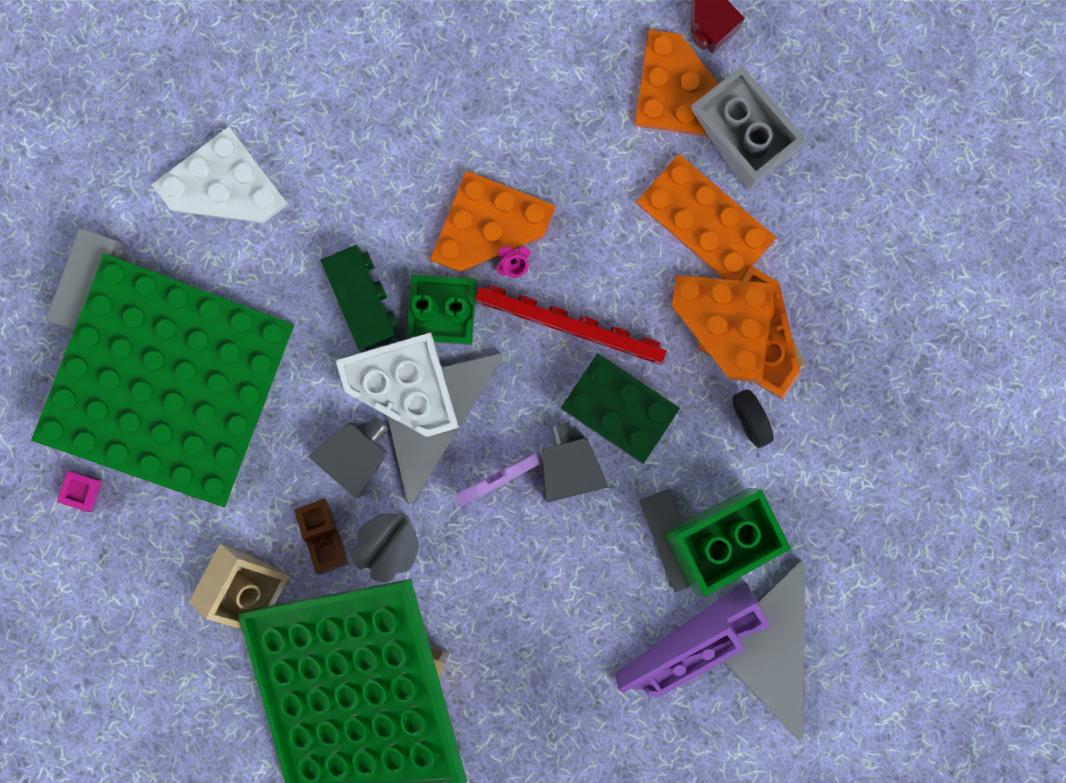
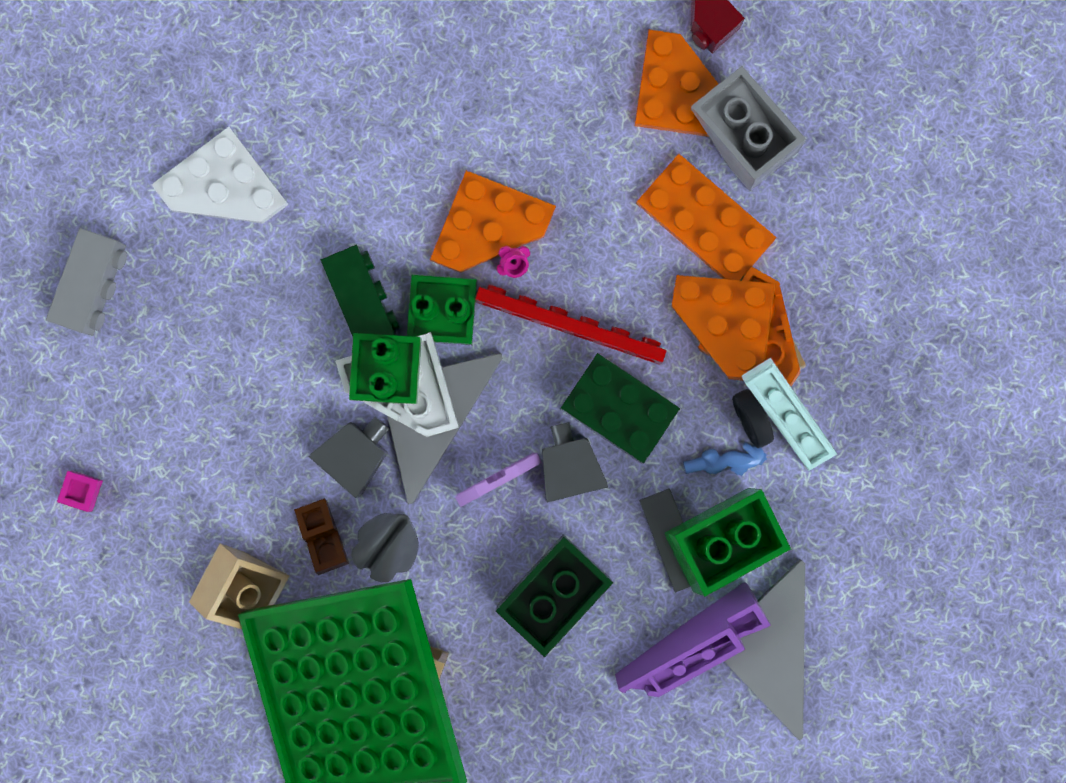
green plate [31,253,294,508] -> none
none -> green plate [349,333,422,404]
none -> dark green brick [495,534,613,658]
none -> medium blue animal [683,442,767,476]
none -> light aqua tile [742,358,837,471]

